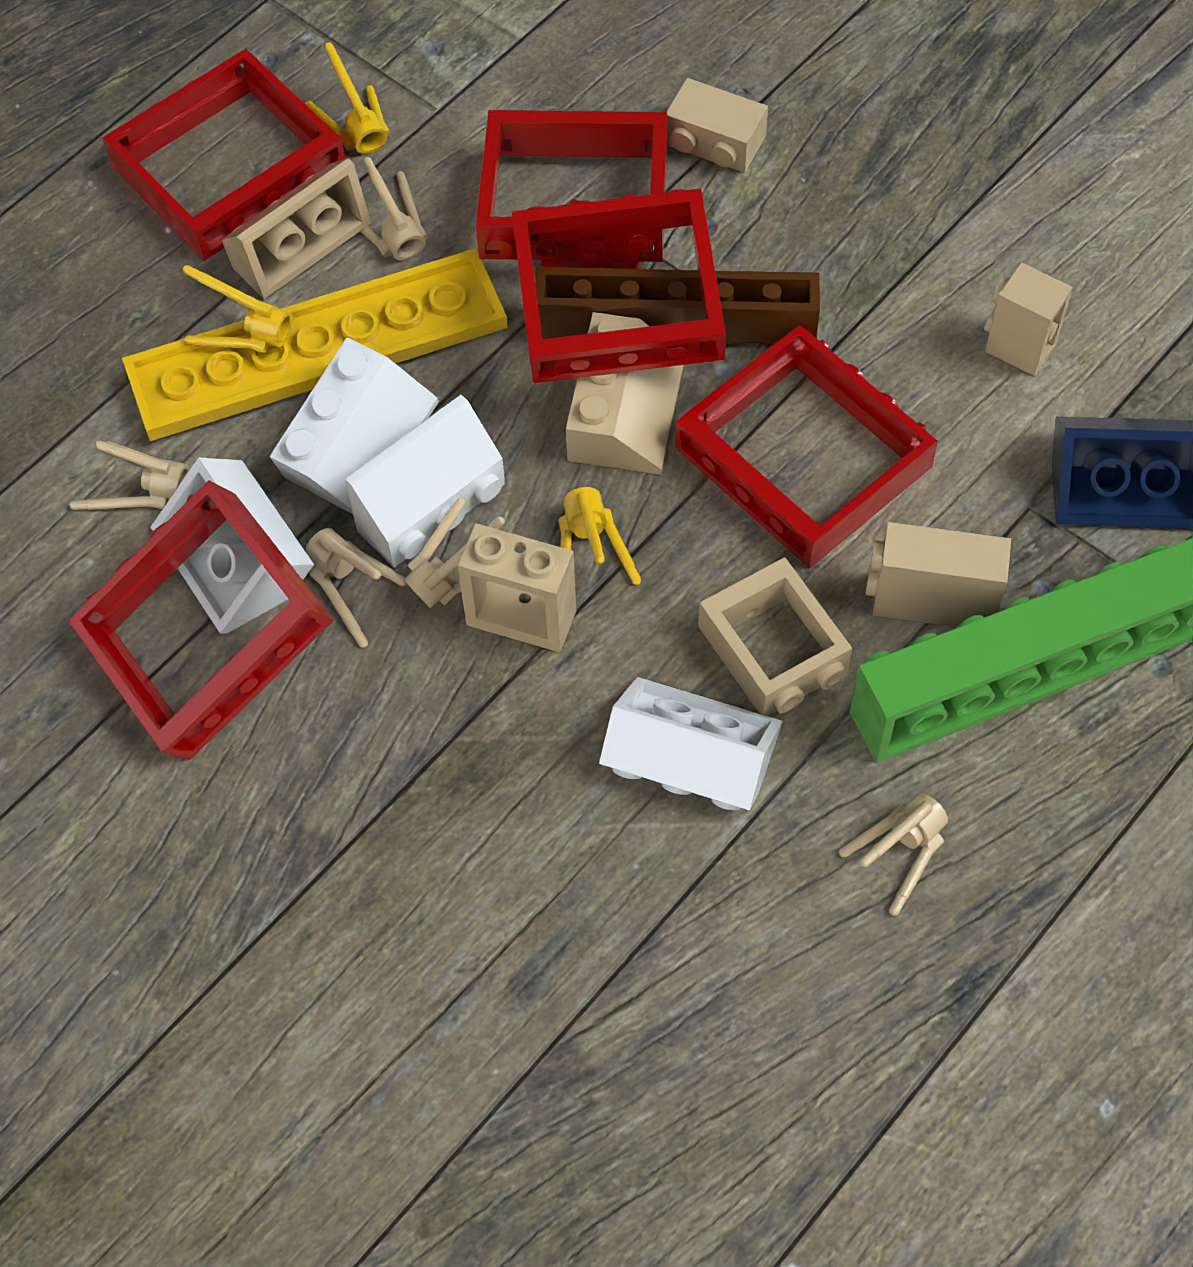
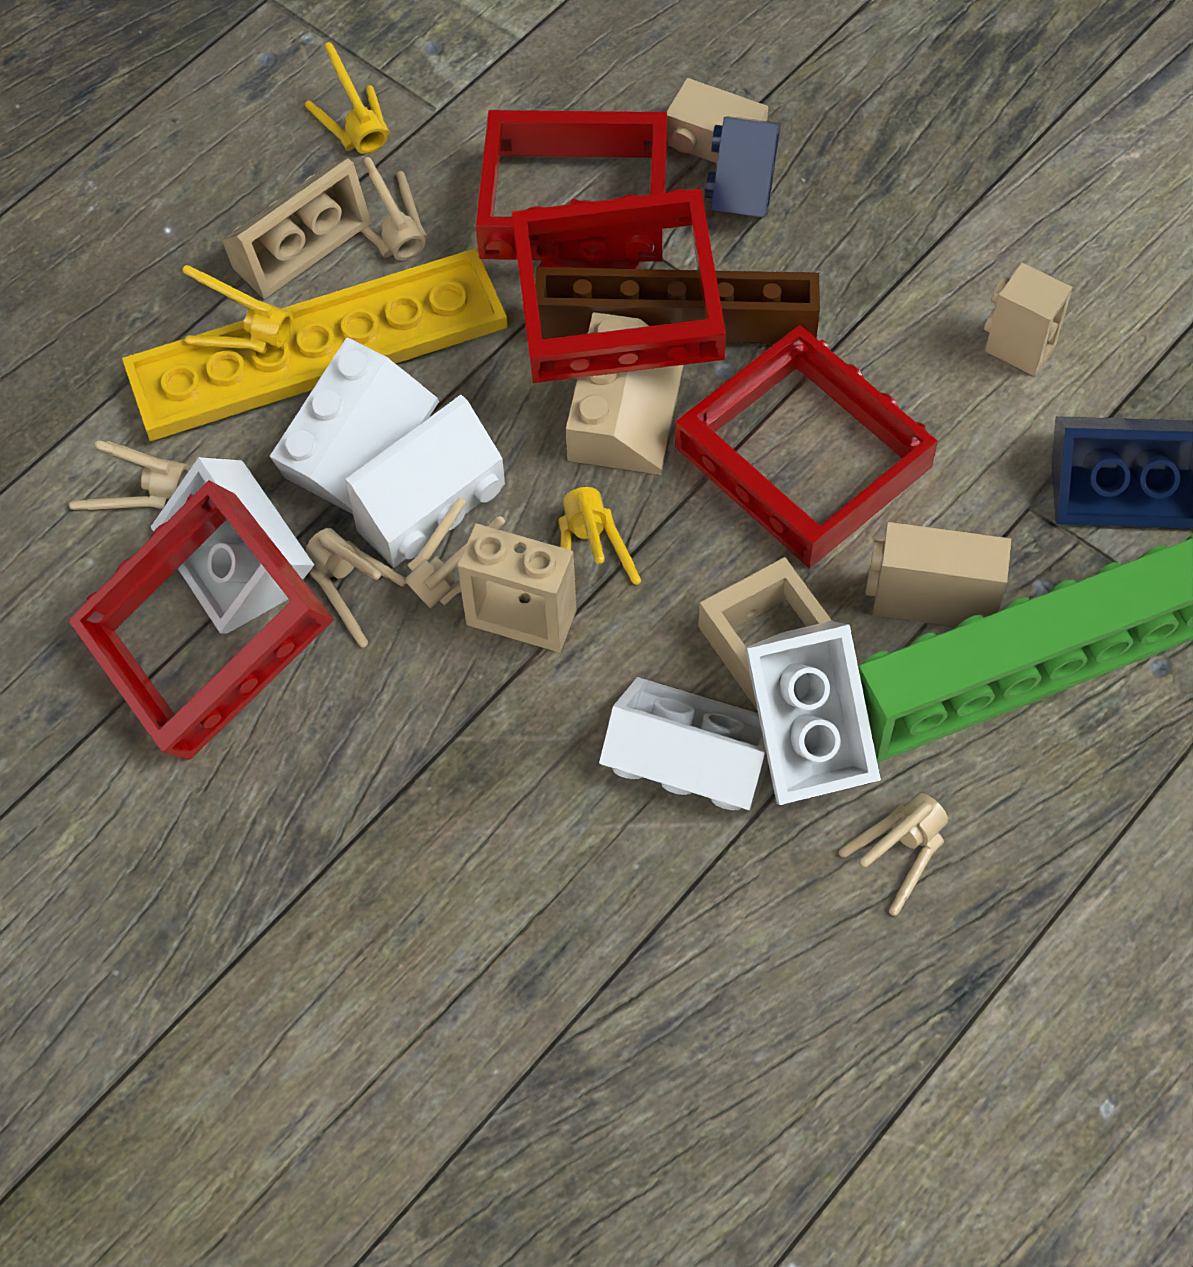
red window [102,48,345,261] -> none
none -> dark blue brick [705,116,781,217]
none -> white slope [745,621,881,805]

